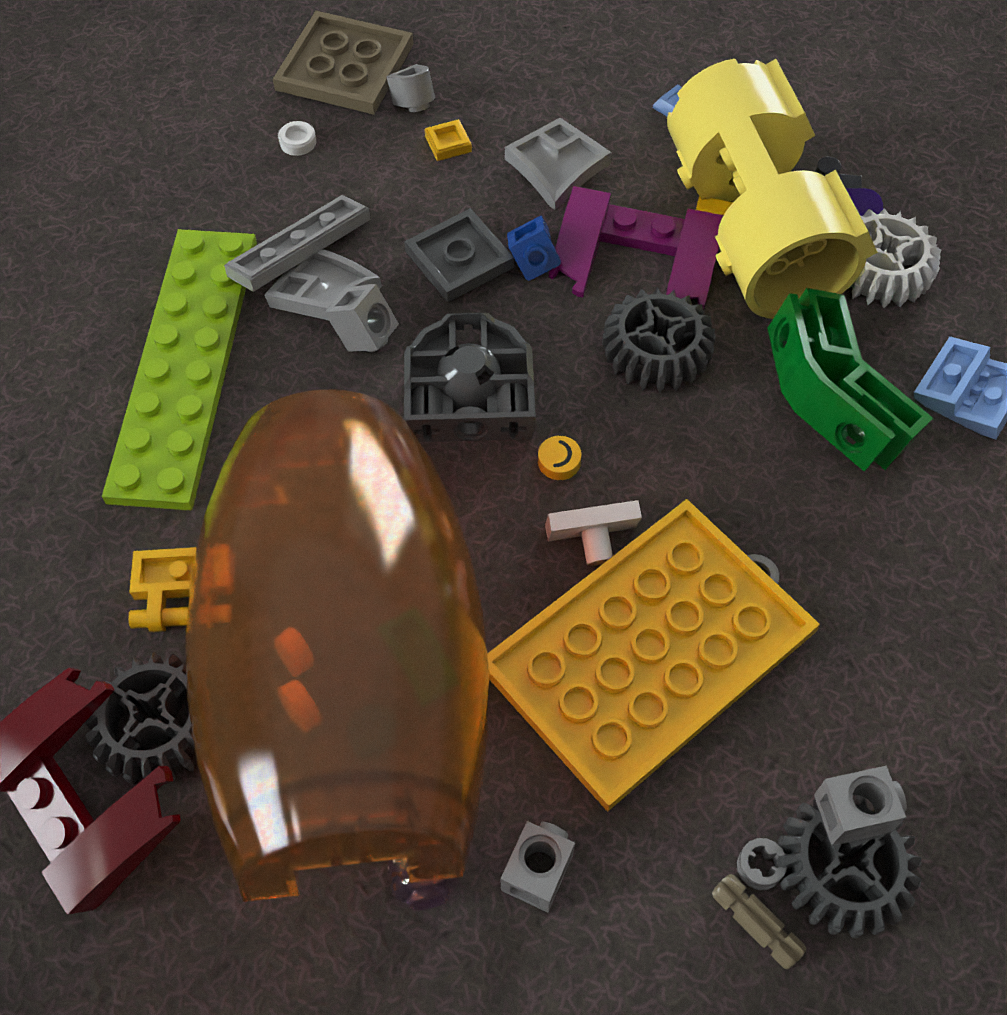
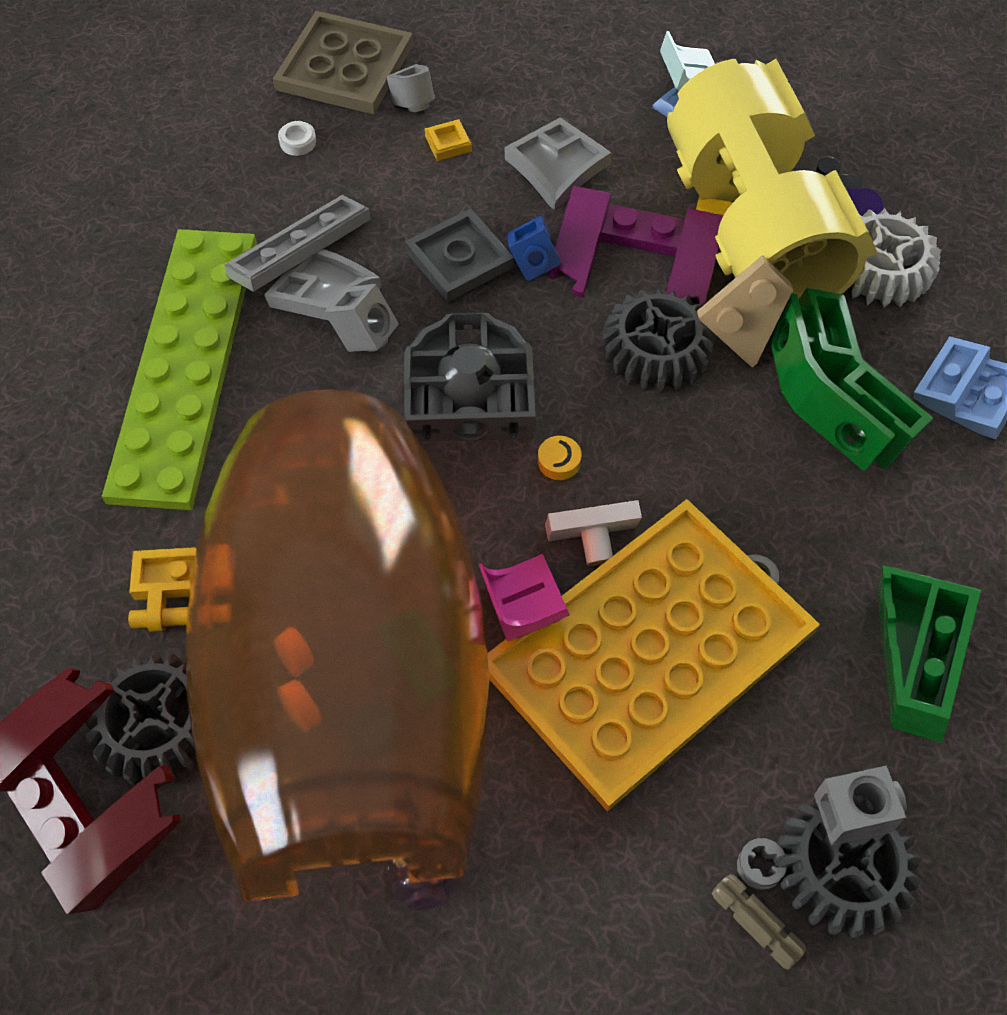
light grey brick [500,821,575,913] -> none
none -> dark pink piece [479,554,570,642]
none -> light aqua piece [660,31,715,91]
none -> tan wing [697,255,793,367]
none -> green wedge [878,565,981,743]

